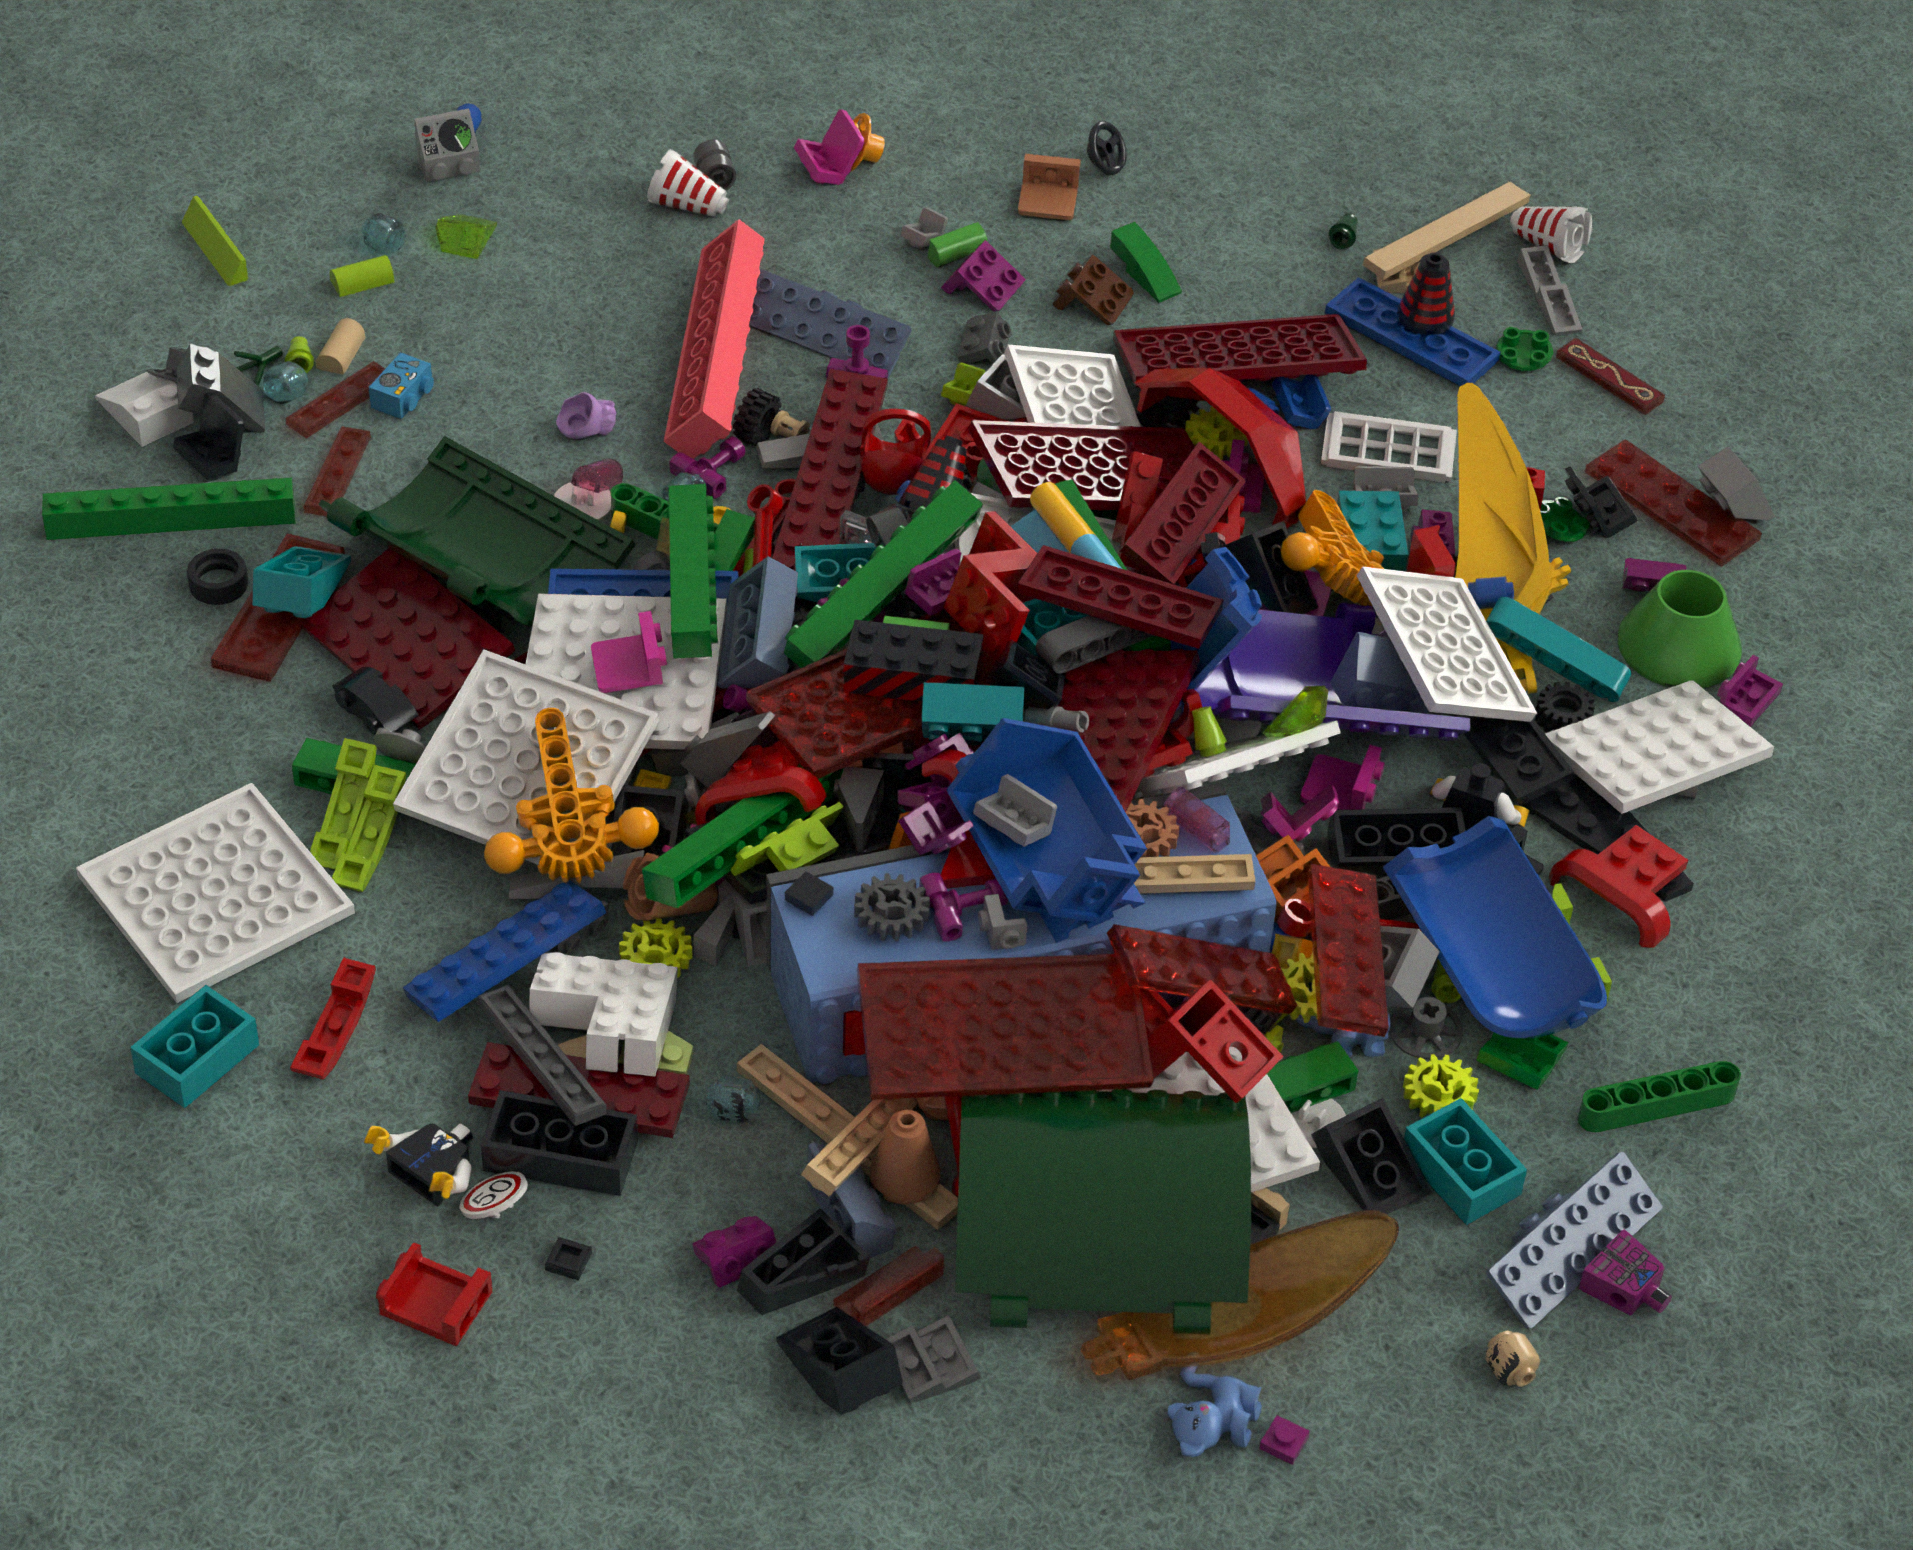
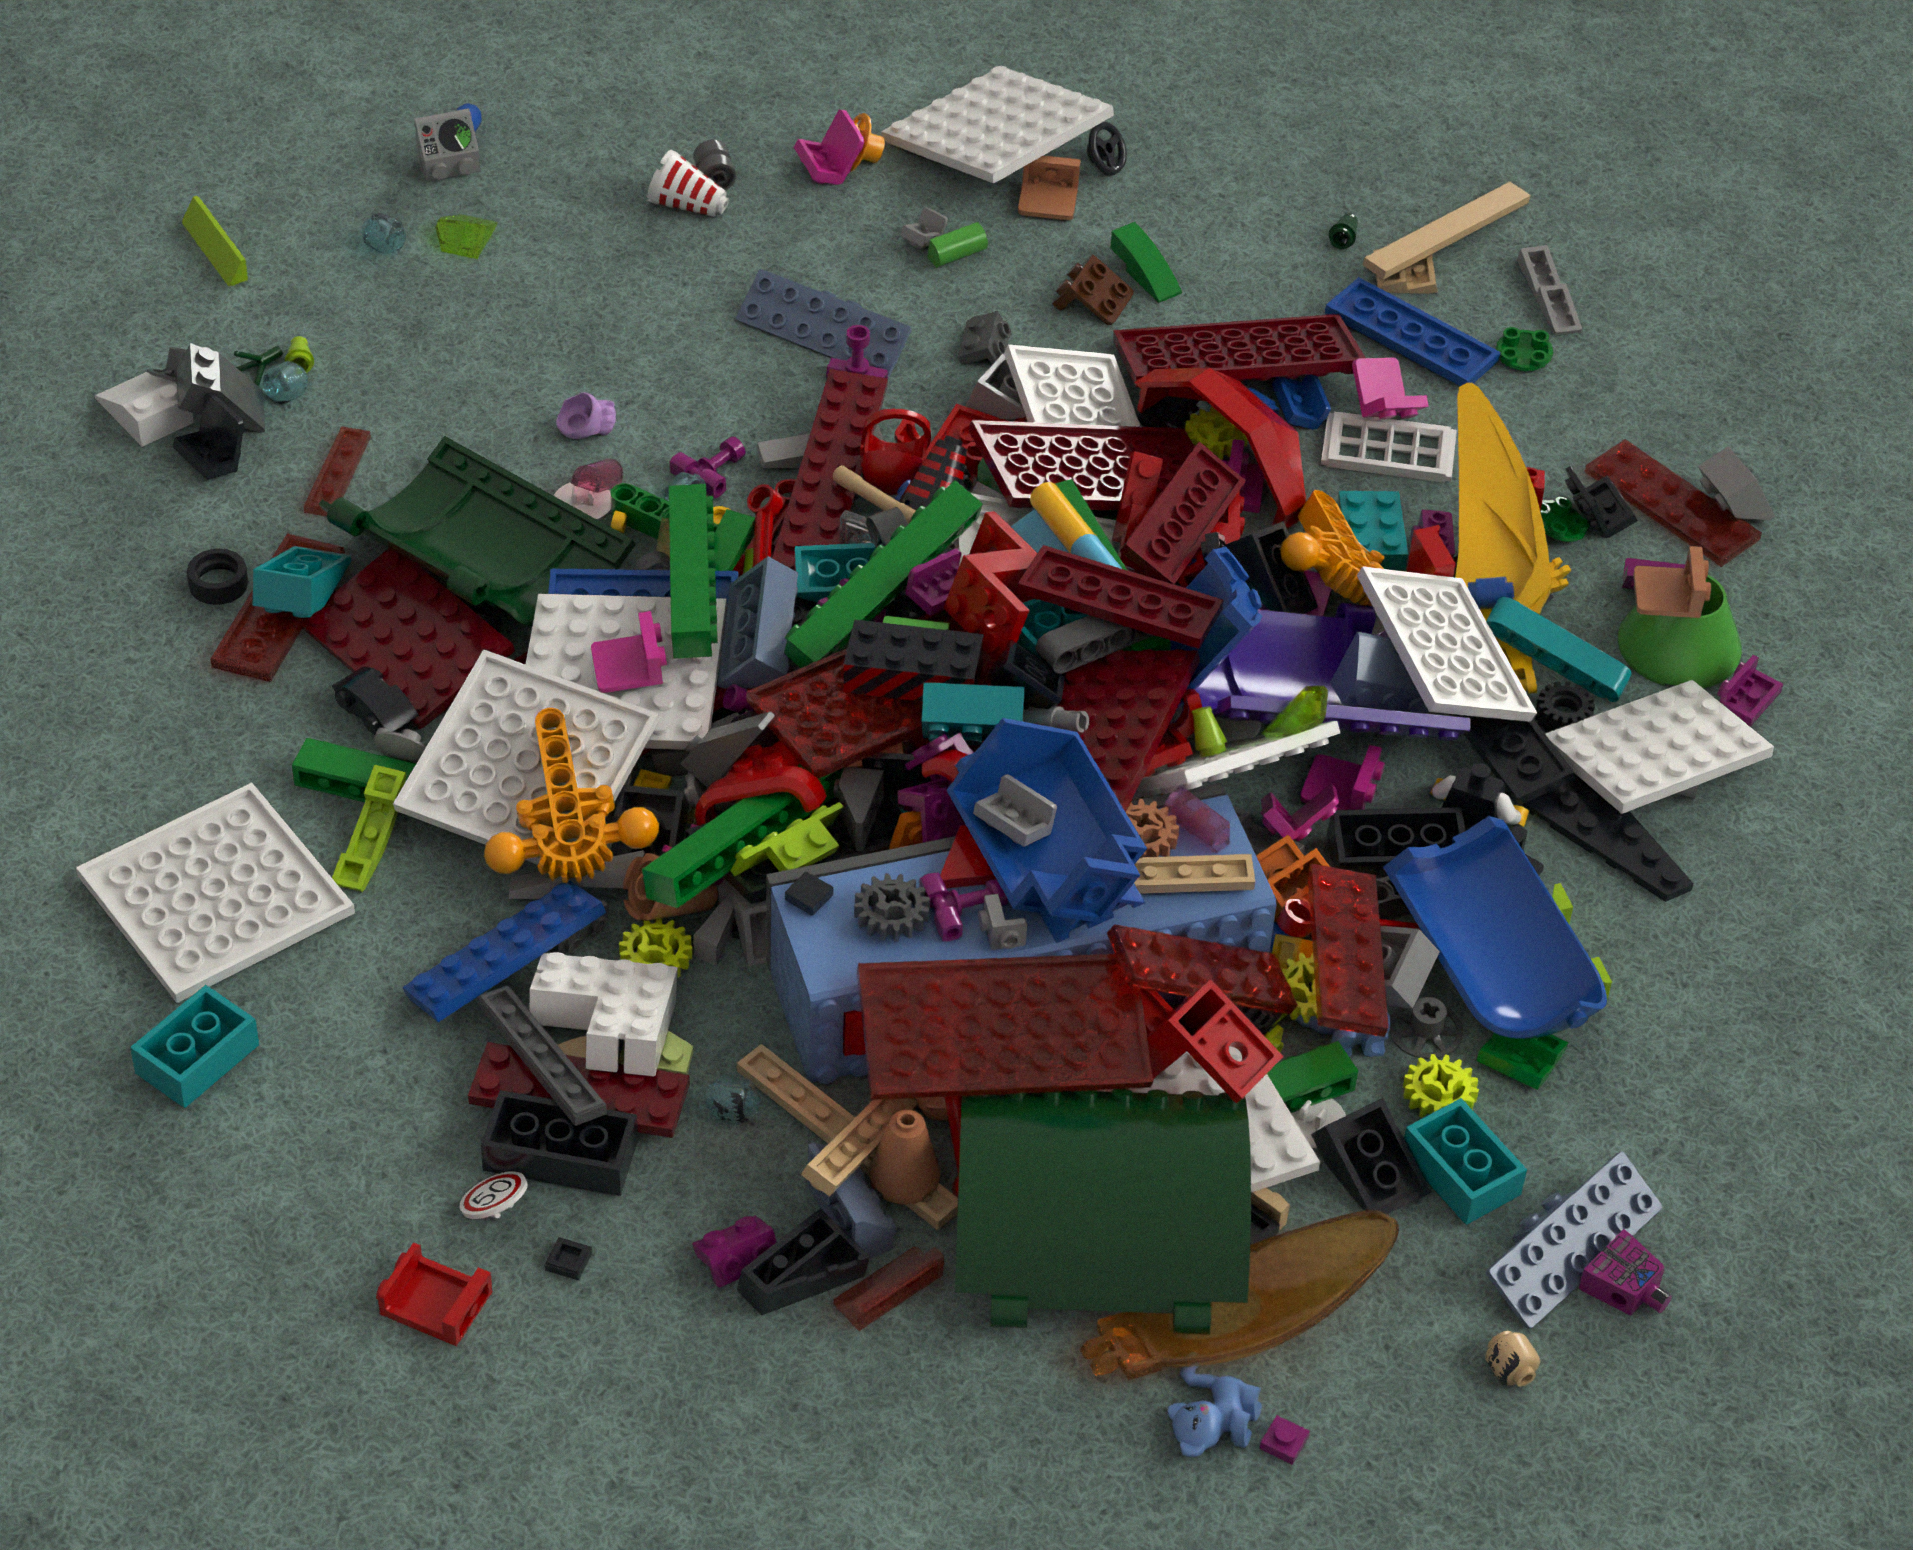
green brick [42,477,296,540] -> none
clear red tile [286,361,385,439] -> none
red slope [290,957,376,1080] -> none
lime slope [310,738,377,870] -> none
tan brick [316,318,365,375] -> none
lime brick [329,255,394,297] -> none
torso [364,1124,473,1207] -> none
dark azure brick [369,352,434,419] -> none
coral brick [663,219,765,459] -> none
black tyre [733,388,782,446] -> none
tan bush [771,410,810,438] -> none
black slope [776,1307,903,1415] -> none
flat silver slope [886,1315,981,1402] -> none
magenta bracket [898,801,974,855] -> none
magenta bracket [941,240,1025,311] -> none
lime bracket [941,362,986,406] -> none
light grey bracket [1353,466,1418,510] -> none
black cone [1397,253,1455,335] -> none
lime cone [1431,959,1461,1003] -> none
white cone [1510,207,1592,263] -> none
red piece [1549,825,1689,948] -> none
tile [1556,338,1665,415] -> none
green beam [1577,1061,1741,1132] -> none
none -> tan piece [833,466,916,524]
none -> white plate [881,66,1114,183]
none -> dark pink bracket [1352,357,1429,420]
none -> nougat bracket [1633,546,1711,618]

